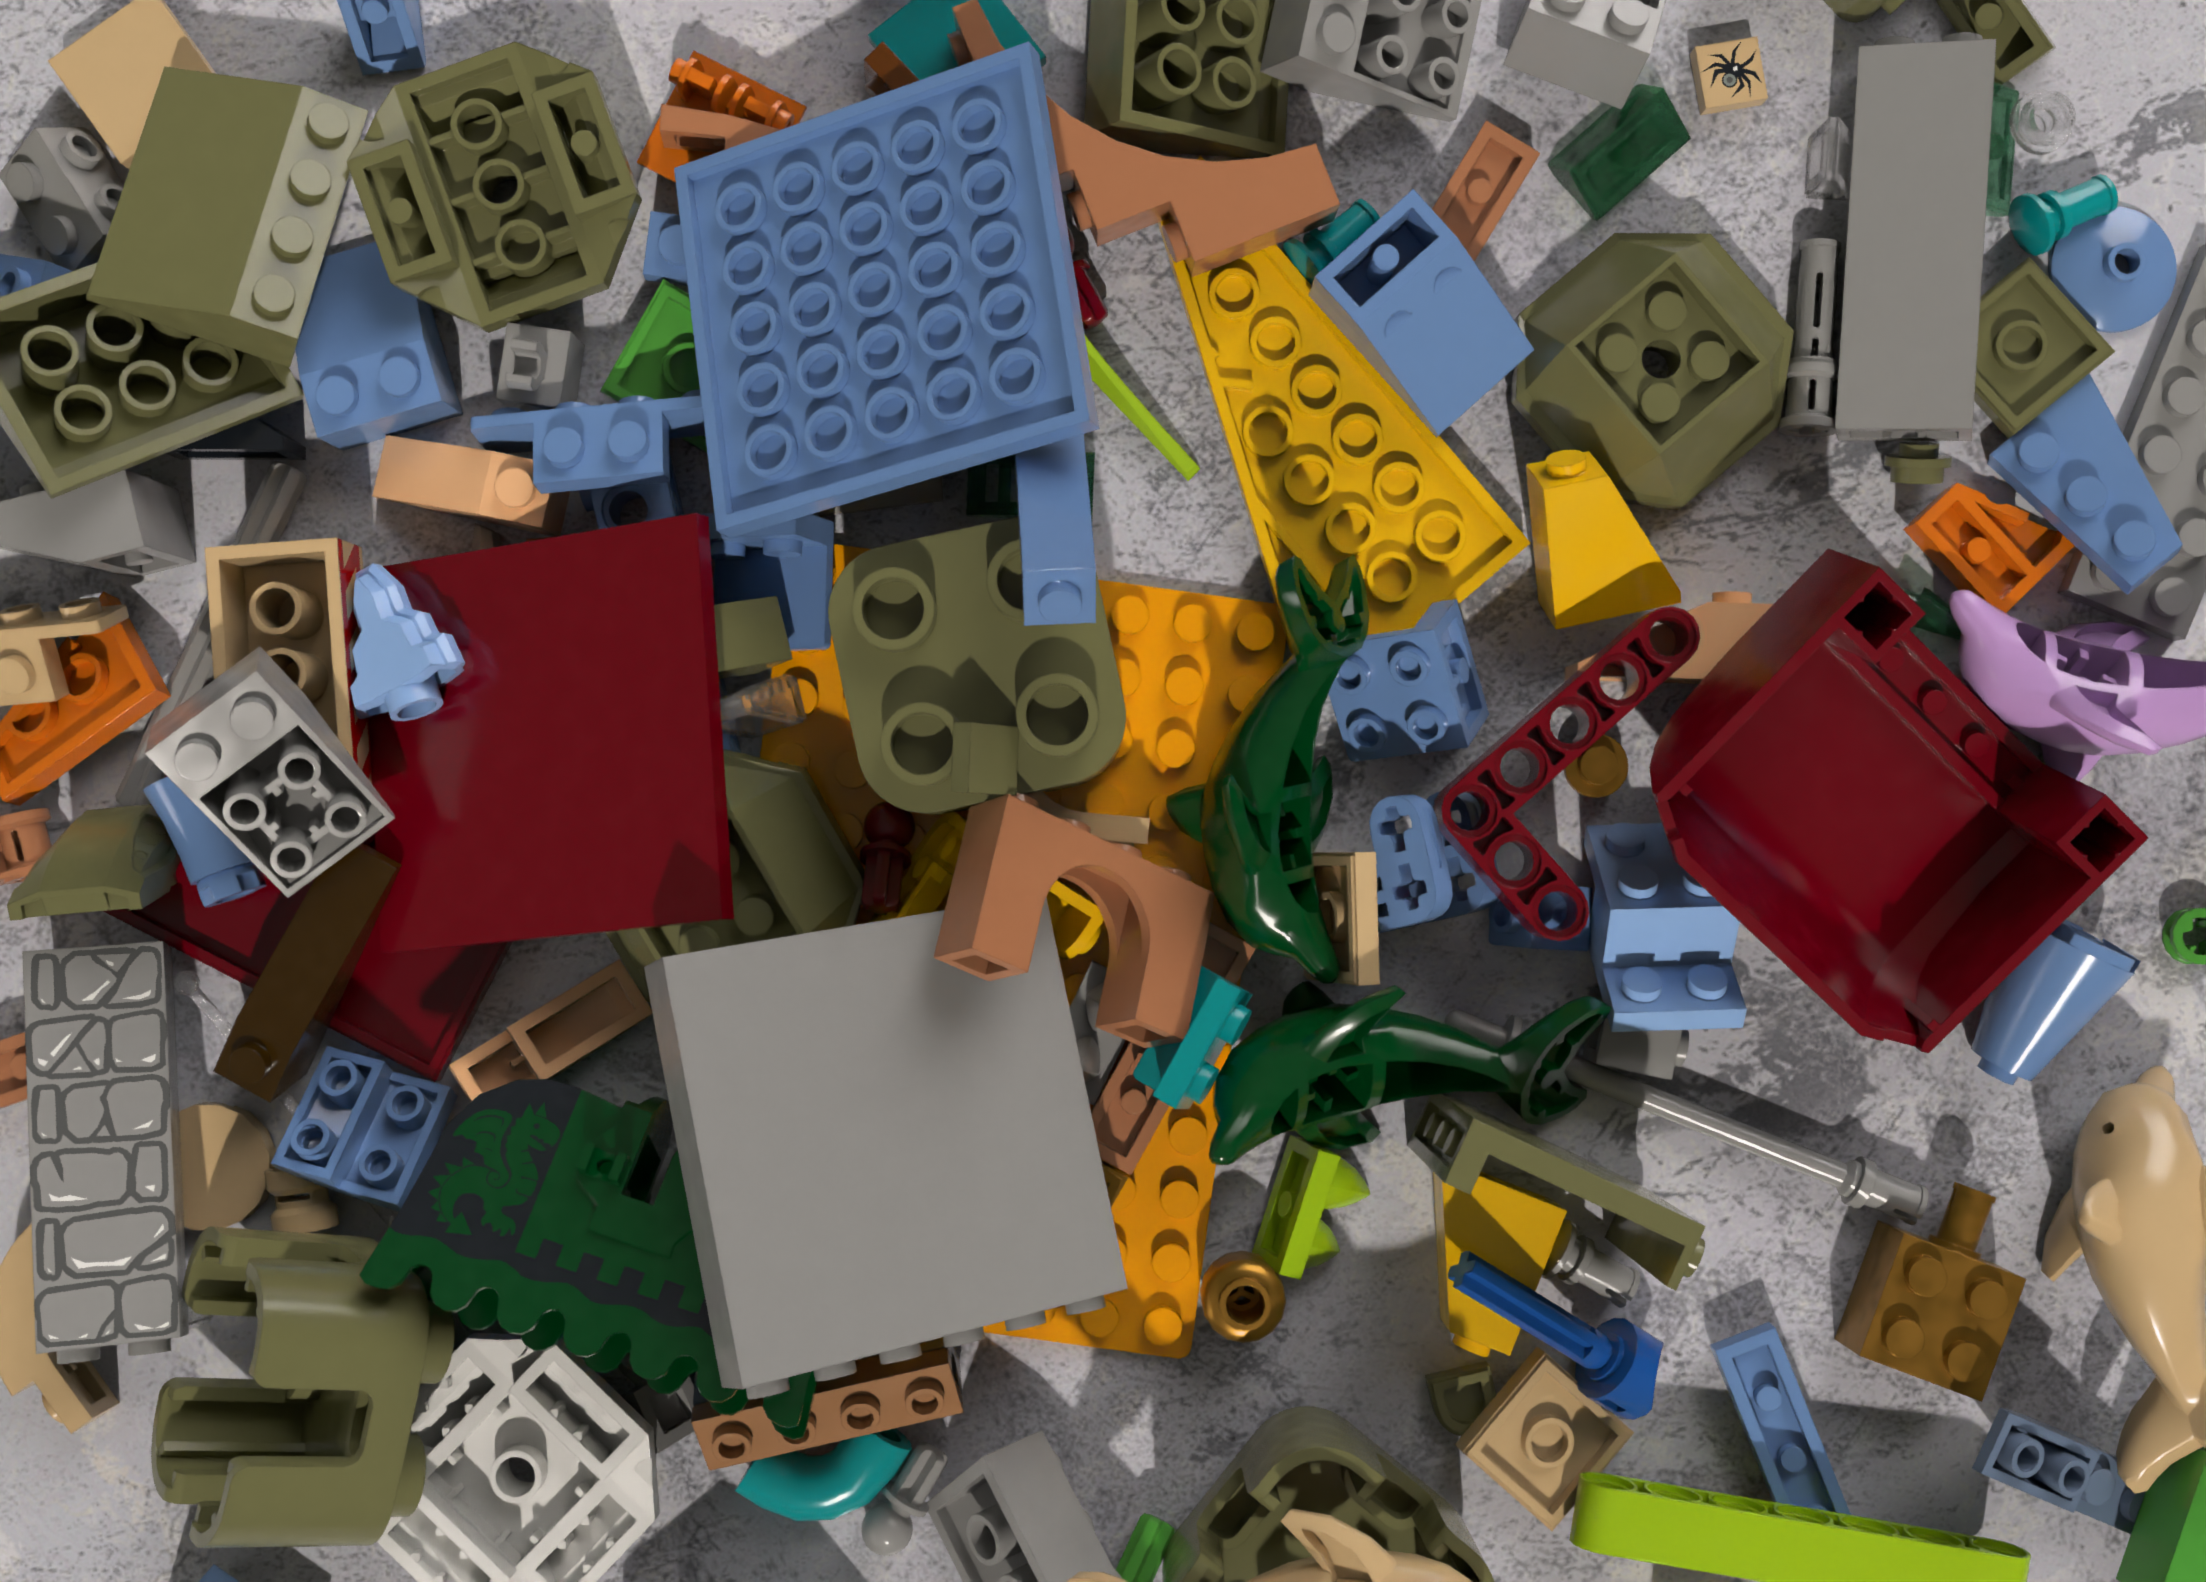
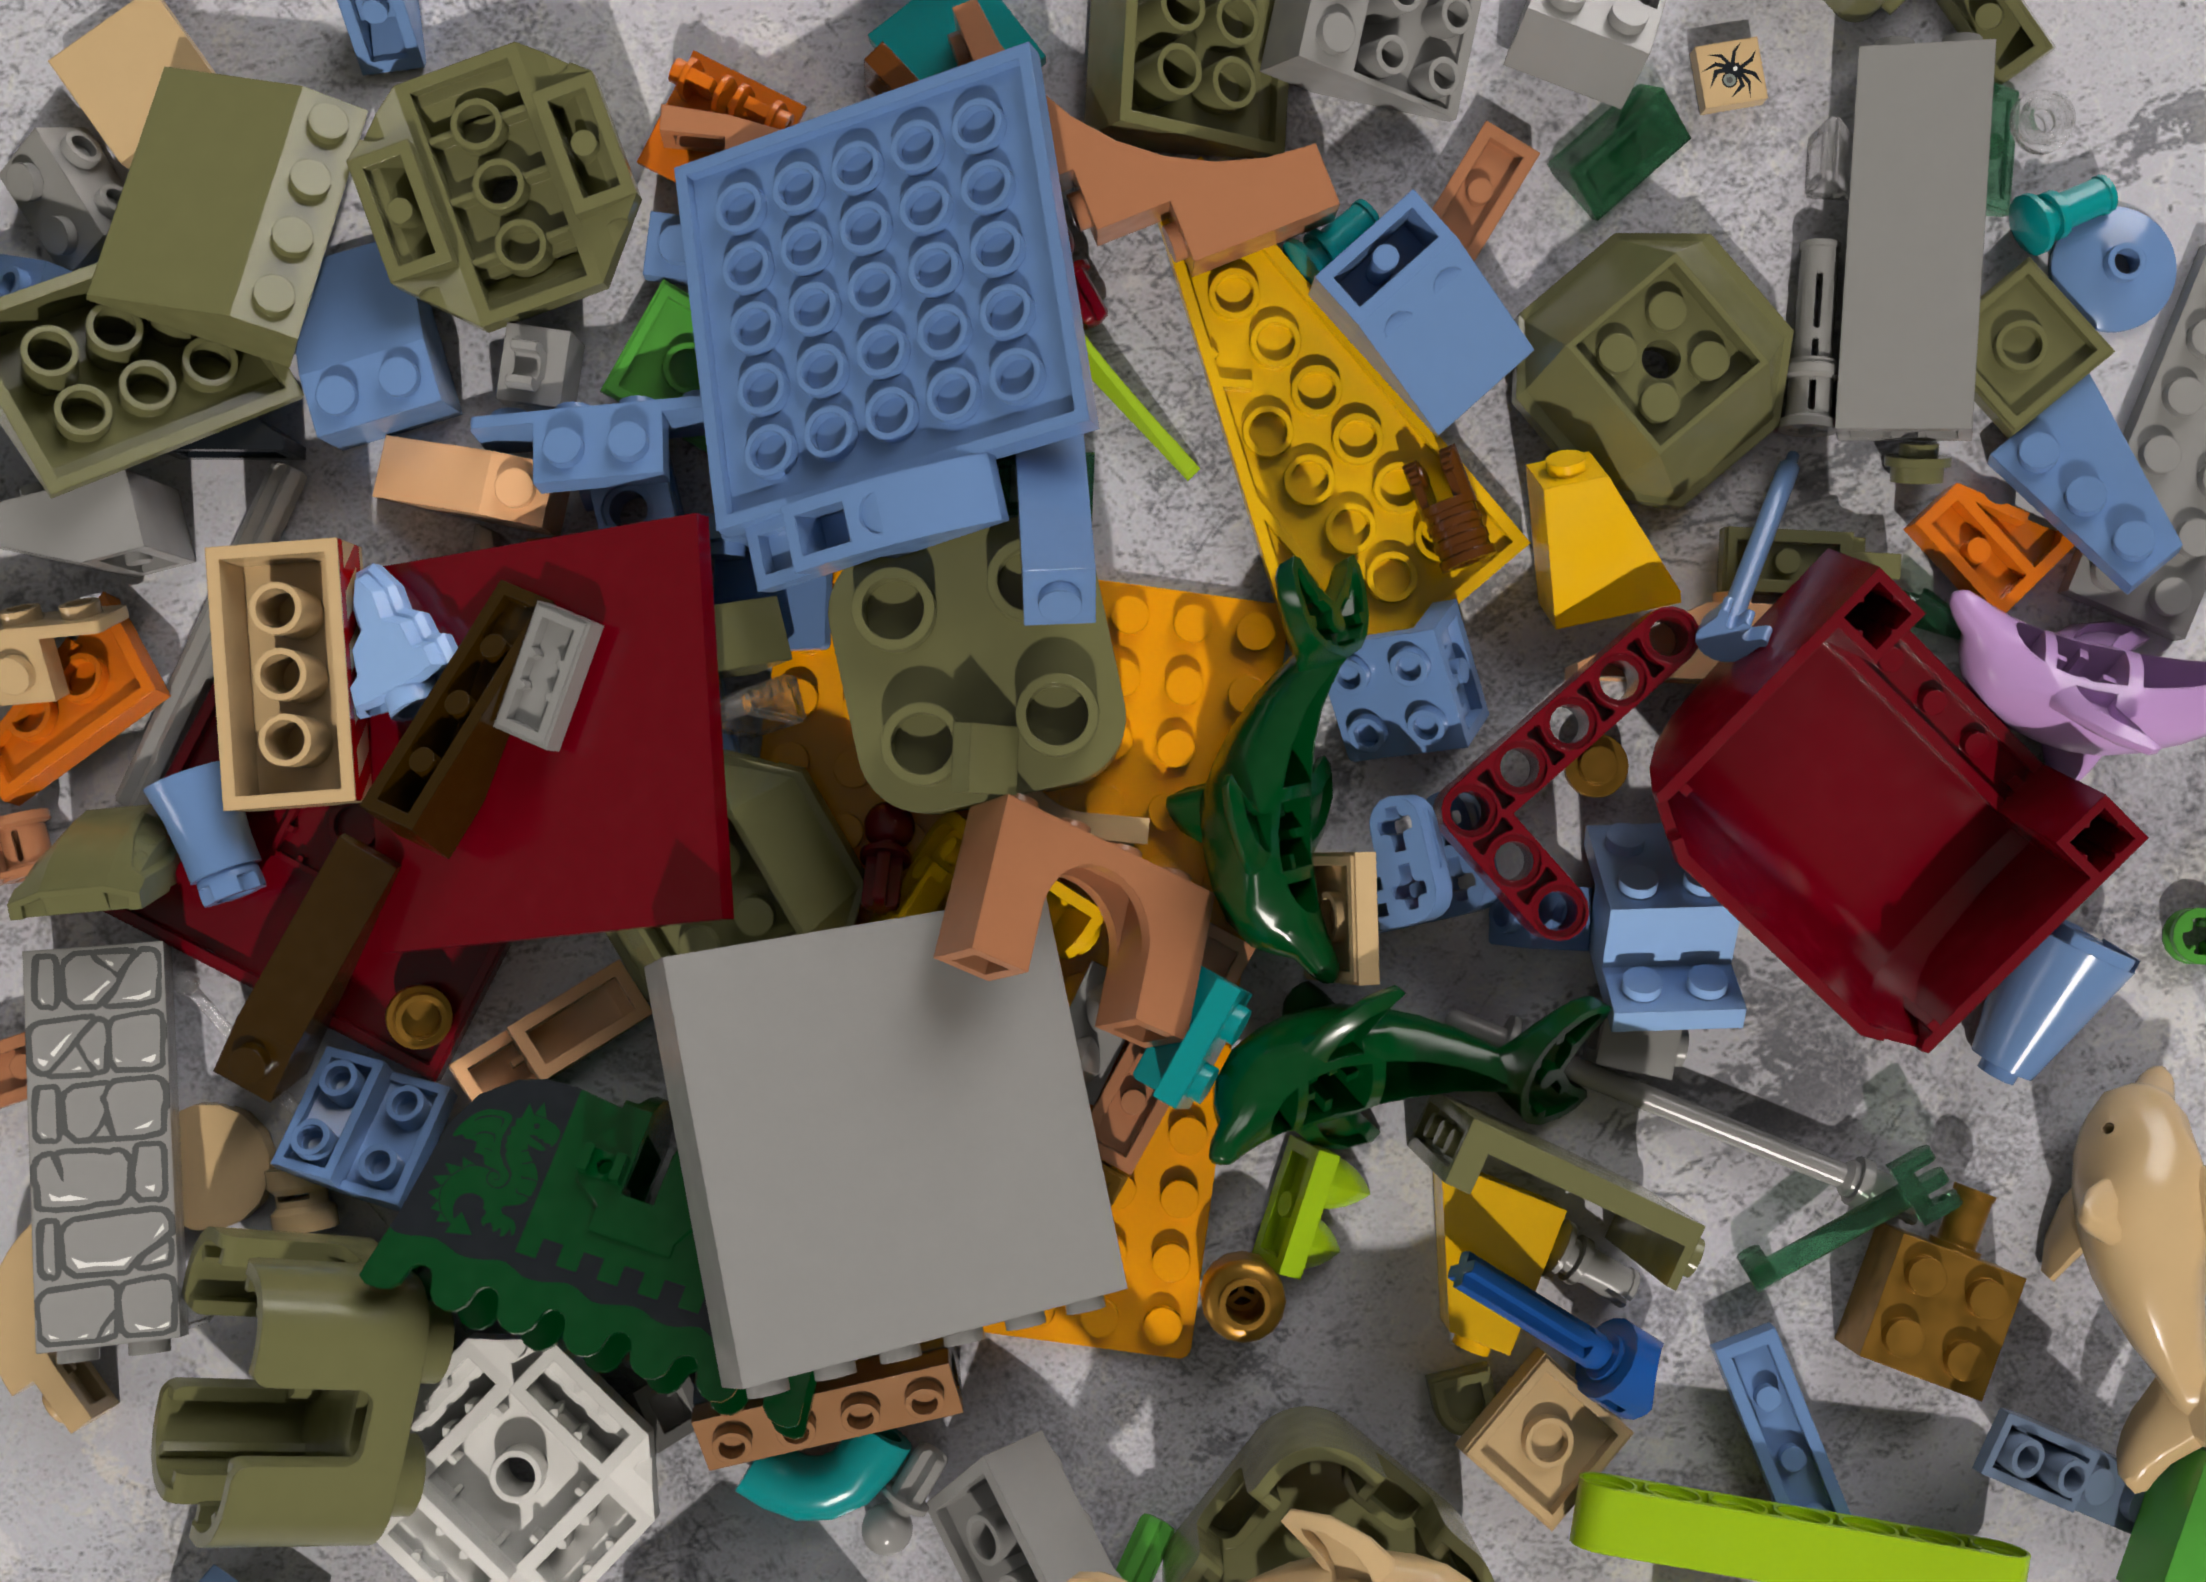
light grey slope [145,646,395,898] -> none
none -> dark brown slope [359,580,557,859]
none -> pearl gold plate [385,984,453,1049]
none -> light grey plate [493,601,604,752]
none -> medium blue slope [745,452,1009,592]
none -> reddish brown hinge [1402,443,1497,574]
none -> medium blue piece [1695,451,1800,662]
none -> olive hinge [1717,526,1902,596]
none -> clear green hinge [1736,1145,1963,1294]

